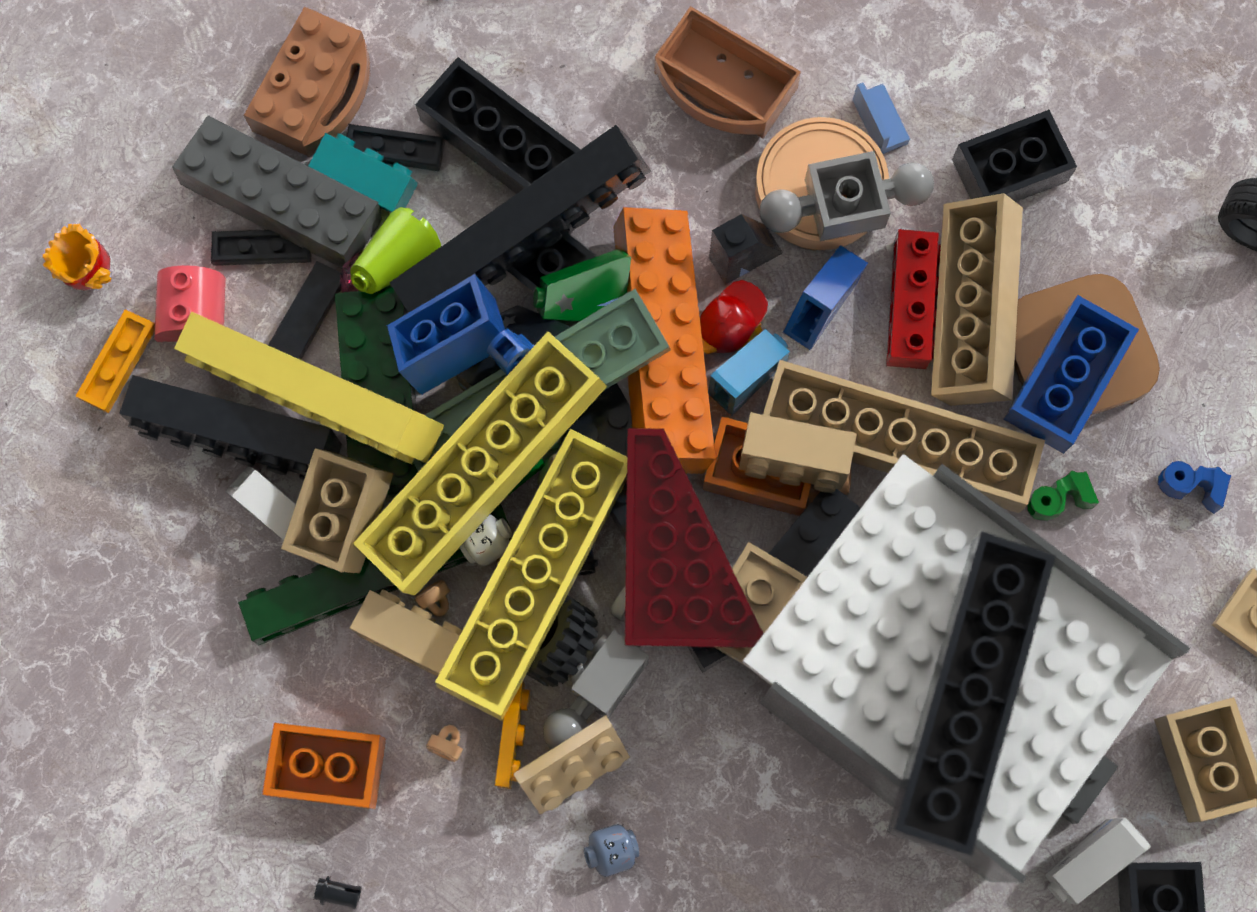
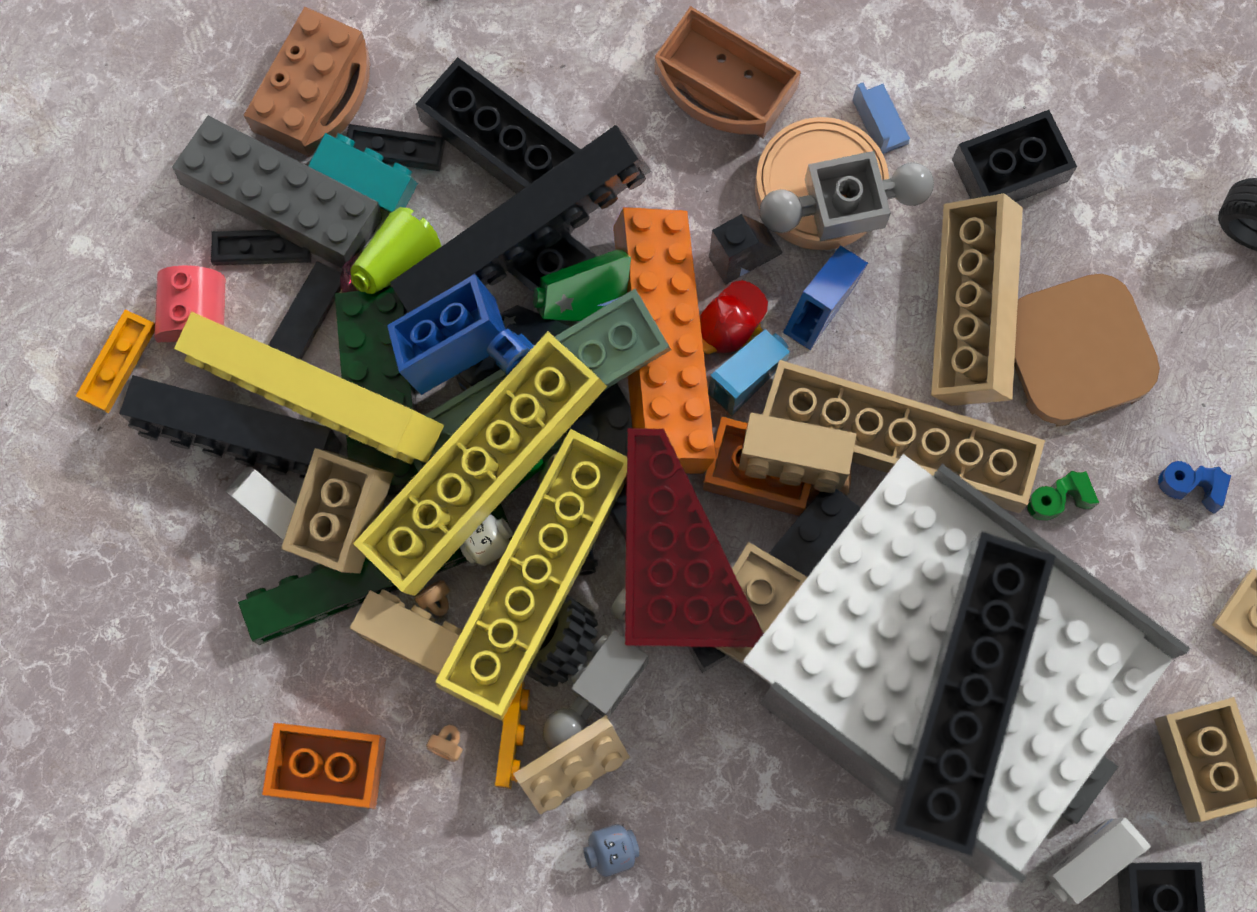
light orange hair [42,223,112,291] -> none
black pin [314,876,362,909] -> none
red brick [886,229,941,370] -> none
blue brick [1003,295,1139,454] -> none

